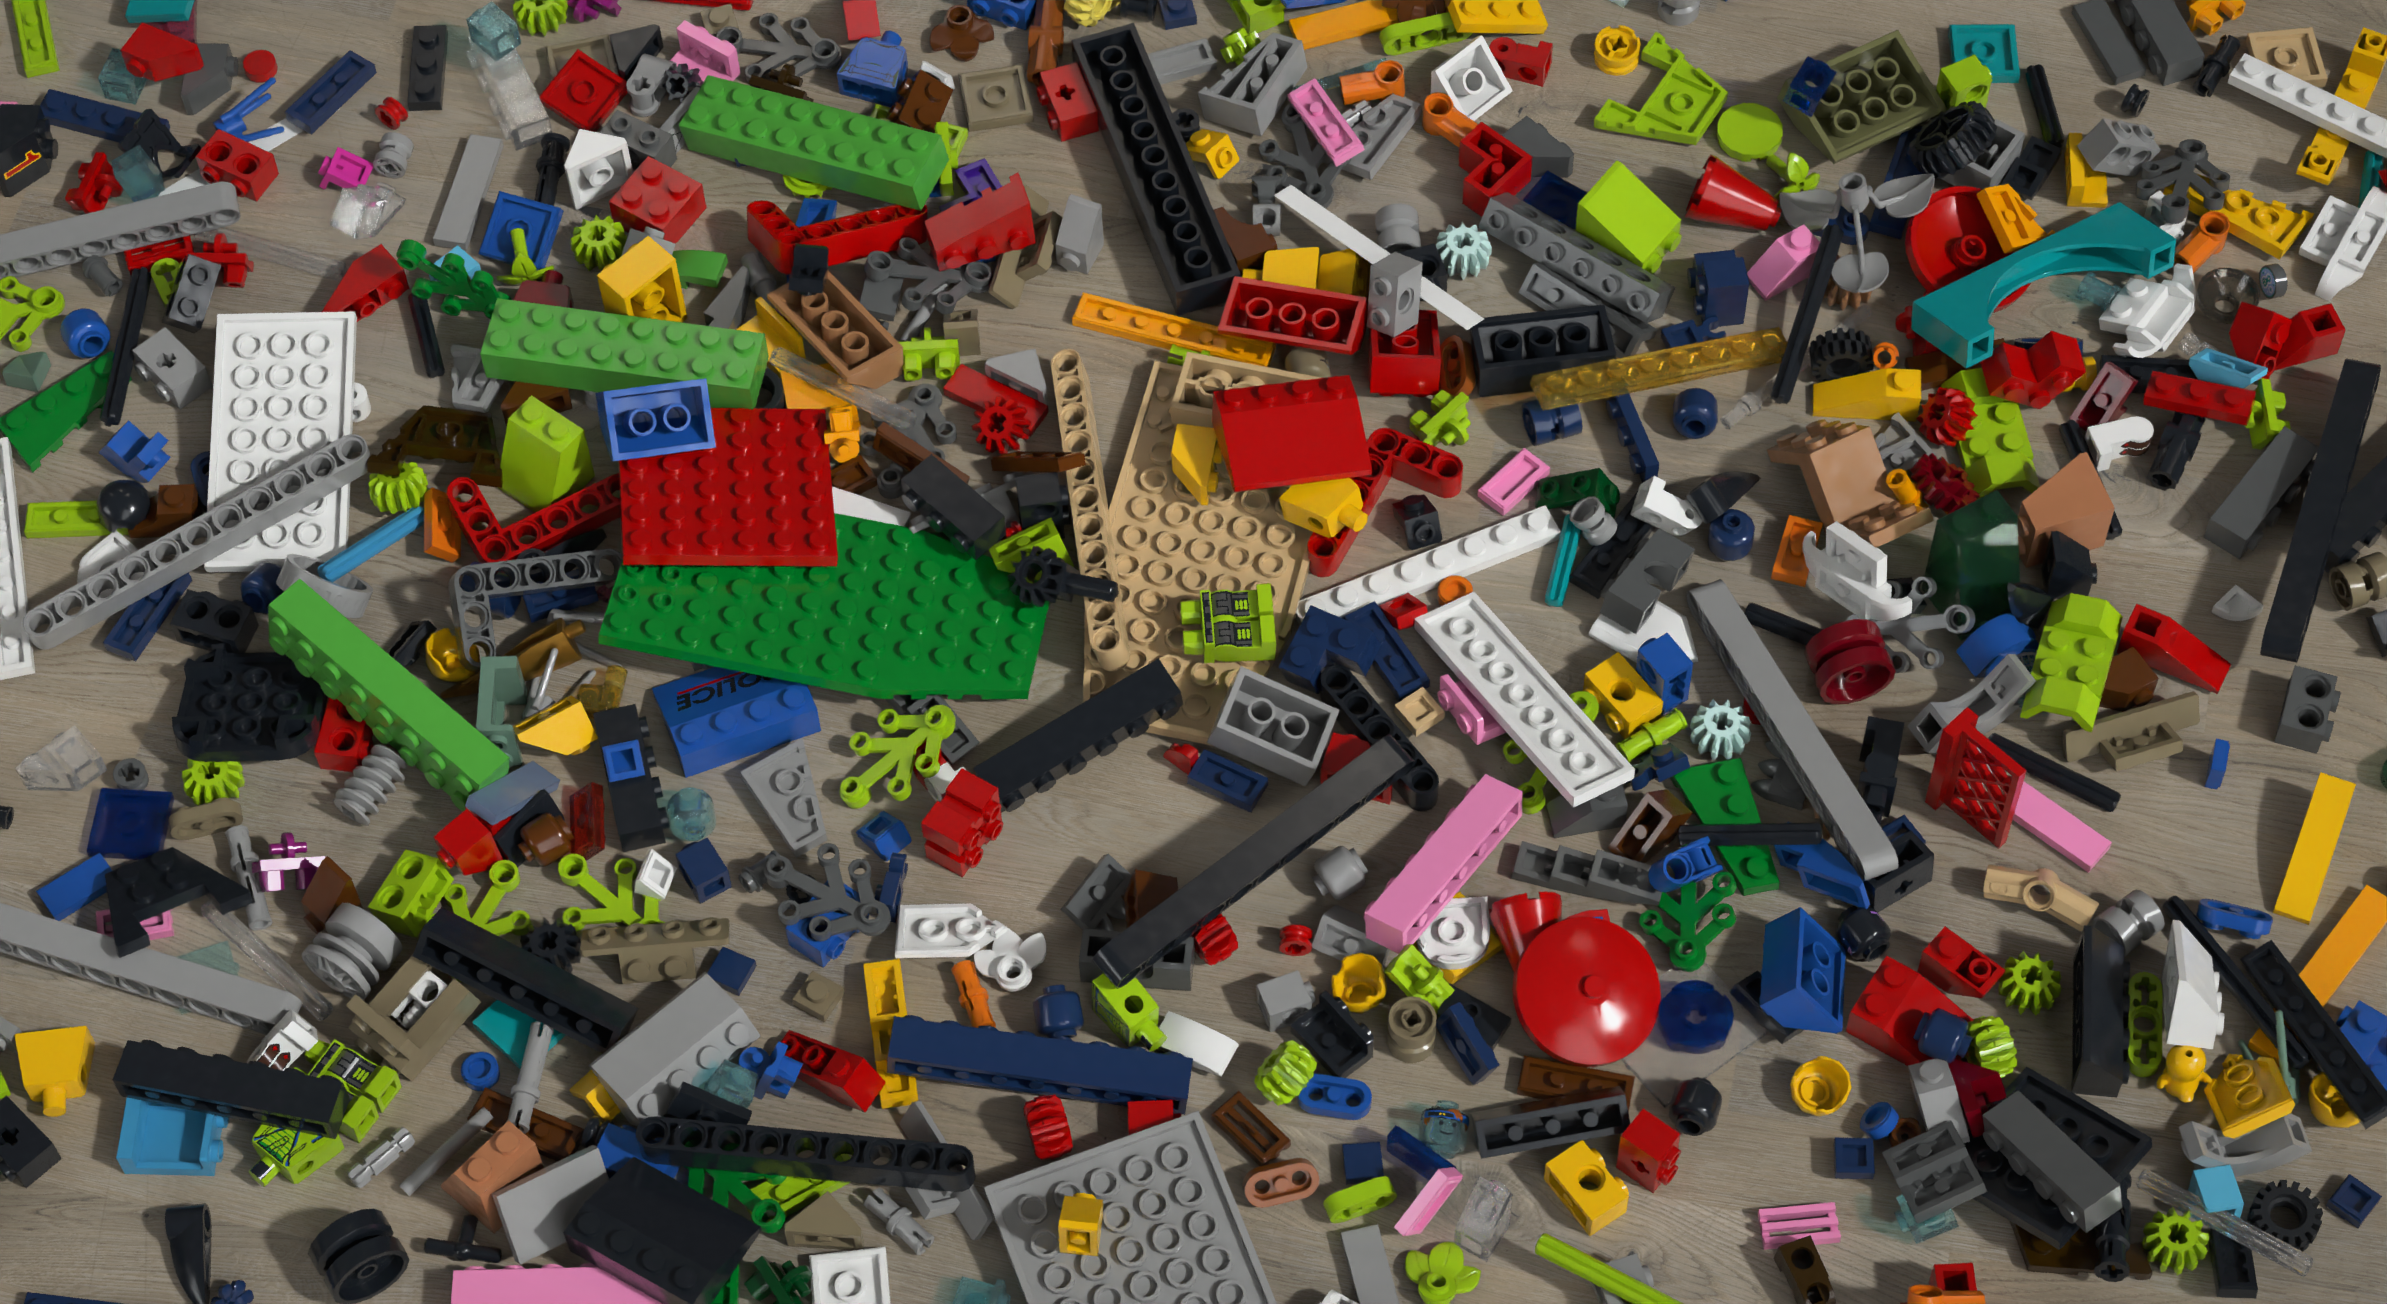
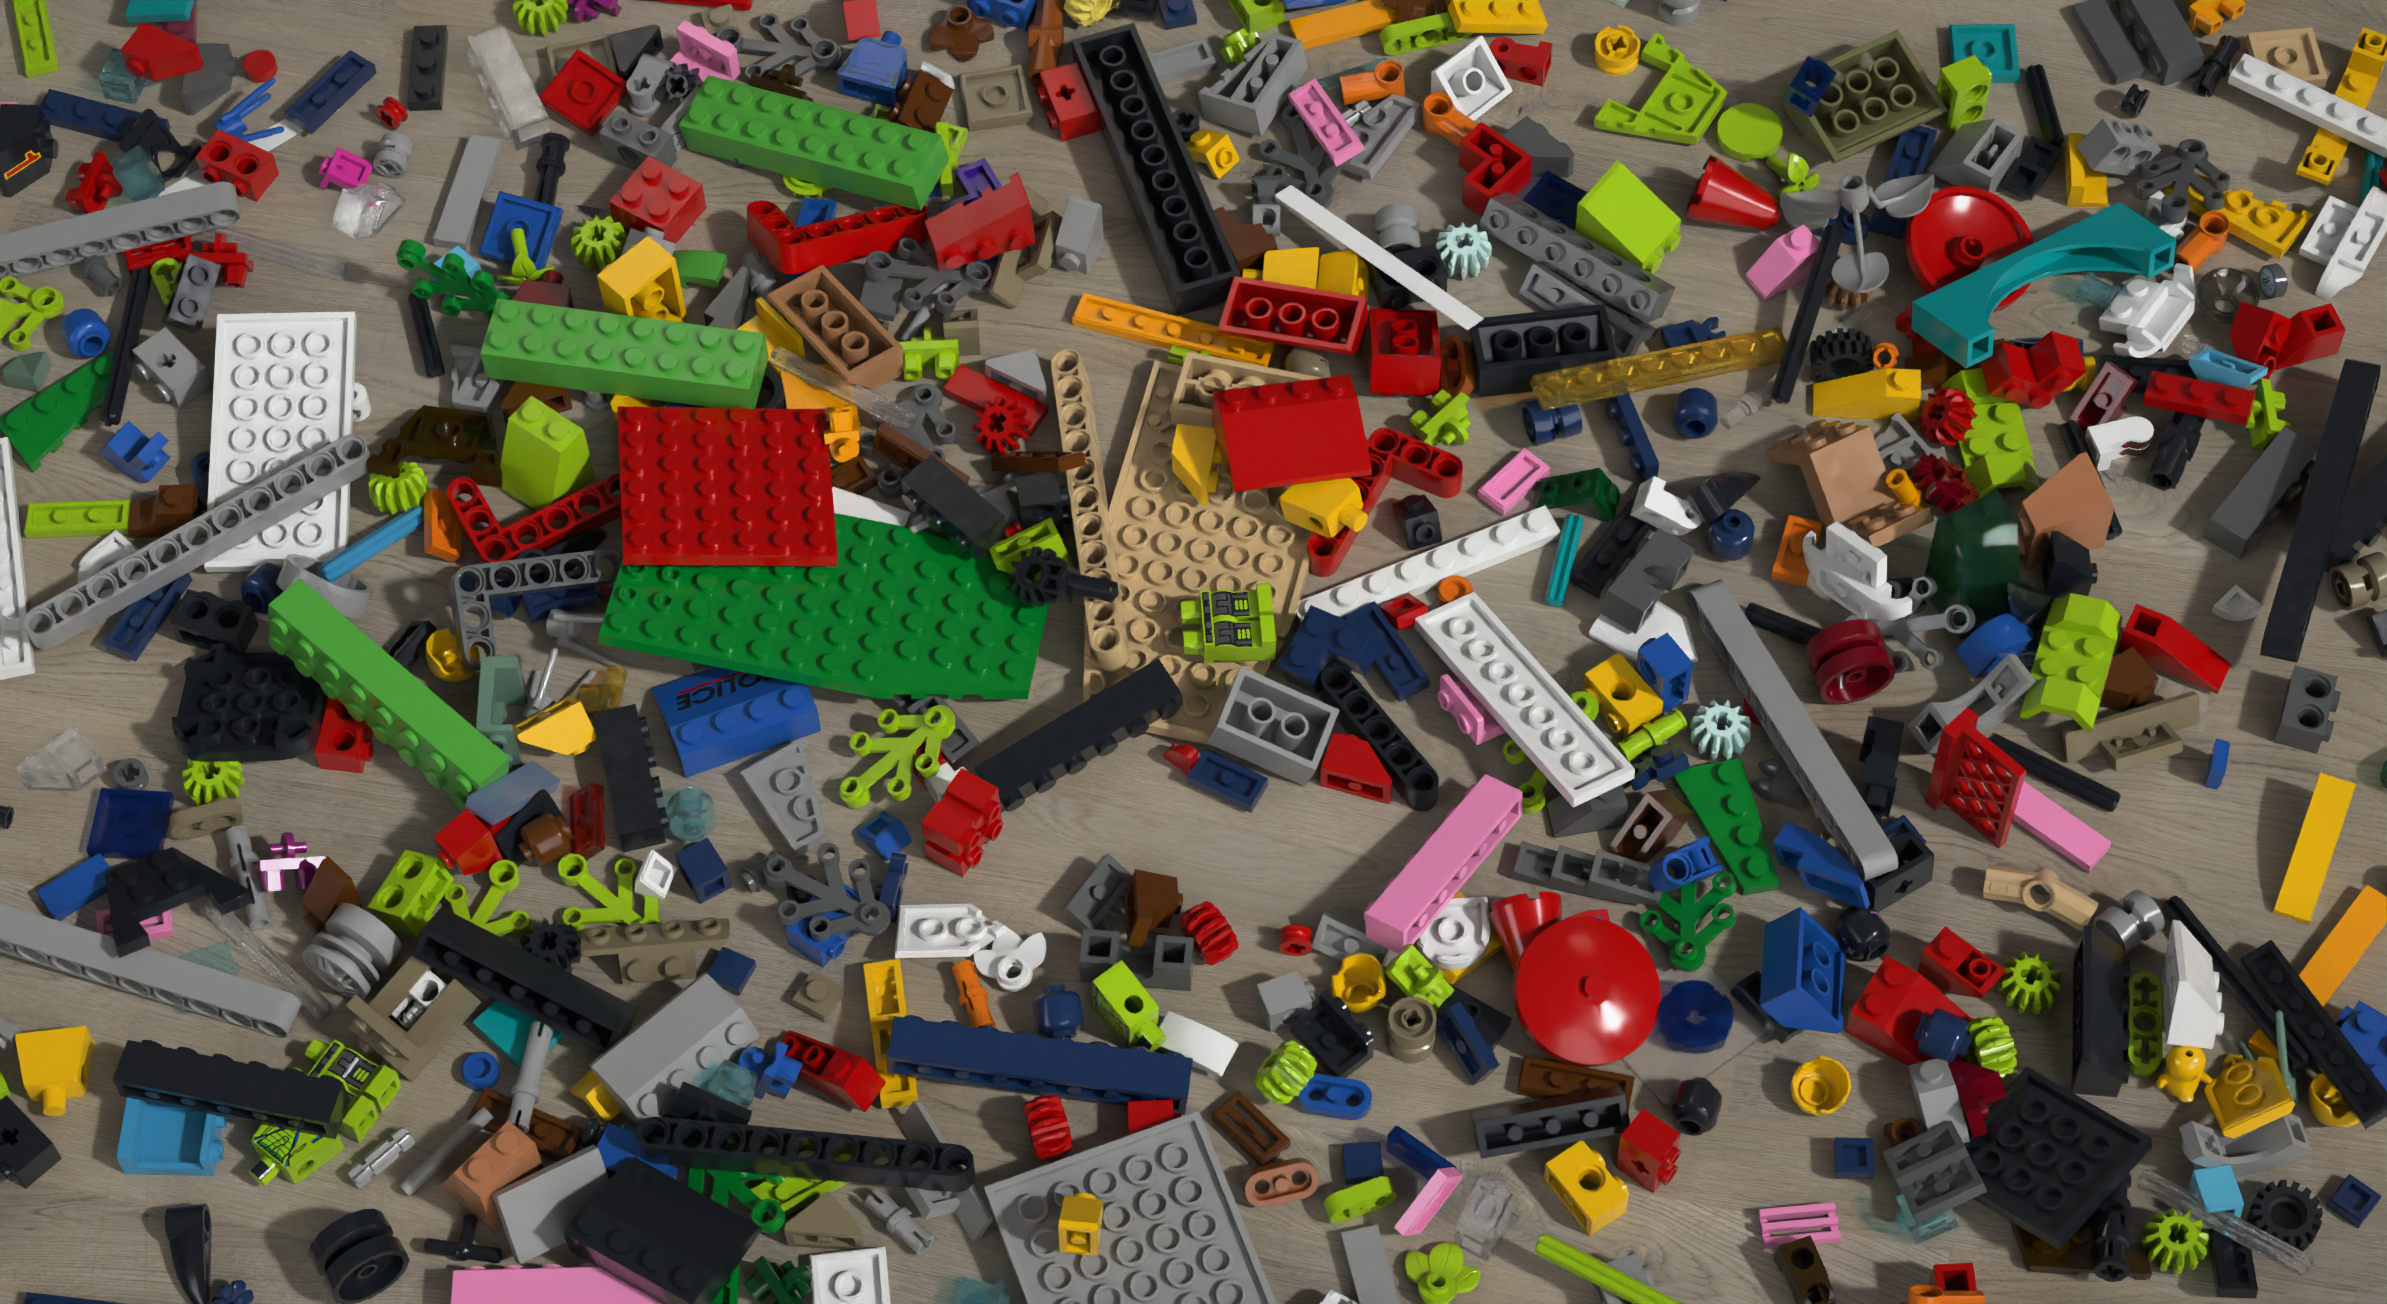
black hair [96,480,151,533] -> none
white leg [247,1009,318,1071] -> none
red slope [322,244,410,322] -> none
light grey piece [333,744,407,826] -> none
pearl gold piece [441,617,587,698] -> none
clear light blue brick [466,1,521,62] -> none
white slope [564,129,633,210] -> none
blue slope [595,378,716,461] -> none
blue slope [602,739,645,782] -> none
black bracket [789,244,829,296] -> none
black beam [1092,734,1415,989] -> none
light grey head [1312,846,1368,900] -> none
light grey brick [1367,252,1423,337] -> none
tan plate [1394,687,1445,737] -> none
clear light blue head [1418,1100,1470,1159] -> none
light grey wheel [1569,497,1617,546] -> none
black axle [1678,823,1823,846] -> none
dark blue brick [1687,250,1749,327] -> none
blue tile [1860,1102,1899,1140] -> none
black gear [1908,101,1997,179] -> none
light orange wing [1976,184,2055,254] -> none
dark grey brick [1983,1091,2122,1233] -> none
blue plate [2196,899,2273,939] -> none

